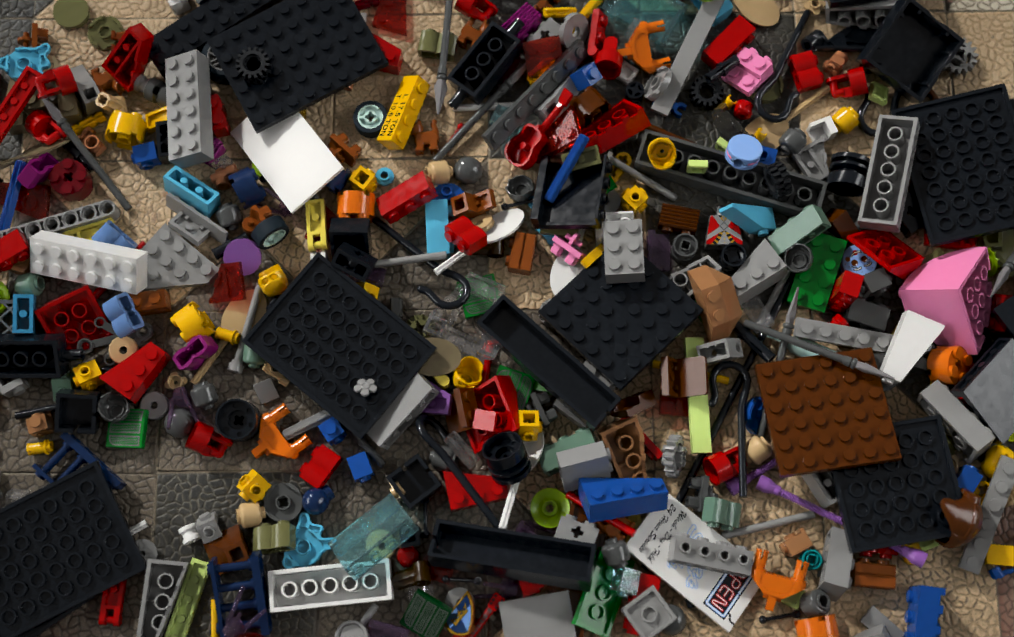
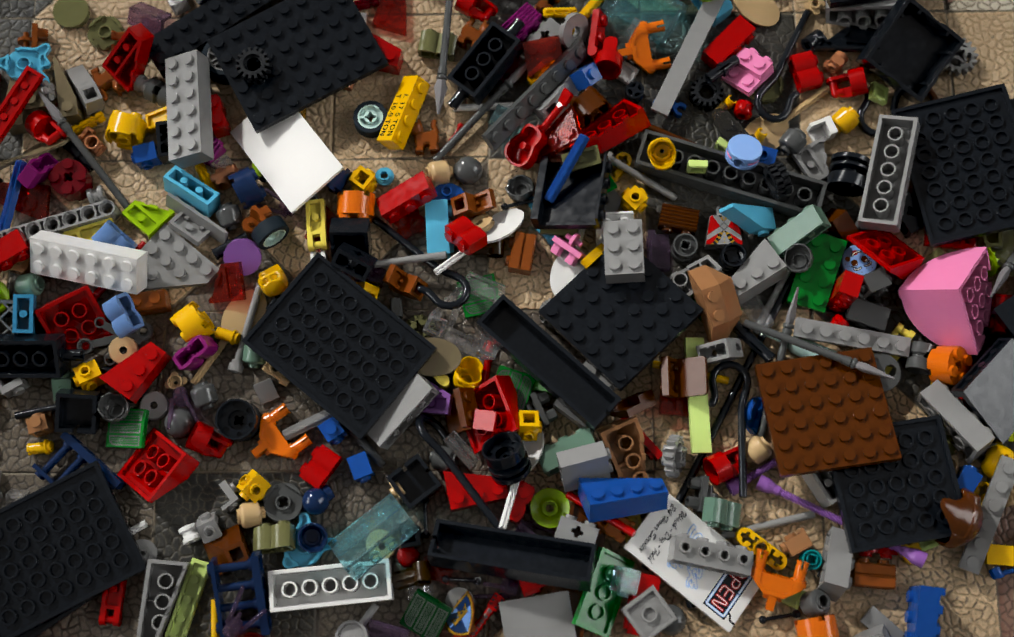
red piece [34,64,78,99] -> none
tan piece [95,92,129,114] -> none
dark orange hips [328,133,362,168] -> none
light grey plant [354,379,377,396] -> none
dark grey head [601,537,631,569] -> none
light grey tile [644,66,672,101] -> none
white slope [879,310,945,385] -> none
none -> light grey wheel [86,185,108,204]
none -> red slope [117,428,200,503]
none -> lime wing [121,200,175,239]
none -> panel [127,2,172,35]
none -> yellow axle [195,163,218,192]
none -> light grey bracket [219,480,243,512]
none -> dark blue hair [297,522,328,553]
none -> dark orange brick [382,264,428,301]
none -> clear red plate [393,208,426,239]
none -> red brick [509,481,535,525]
none -> yellow beam [735,527,787,570]

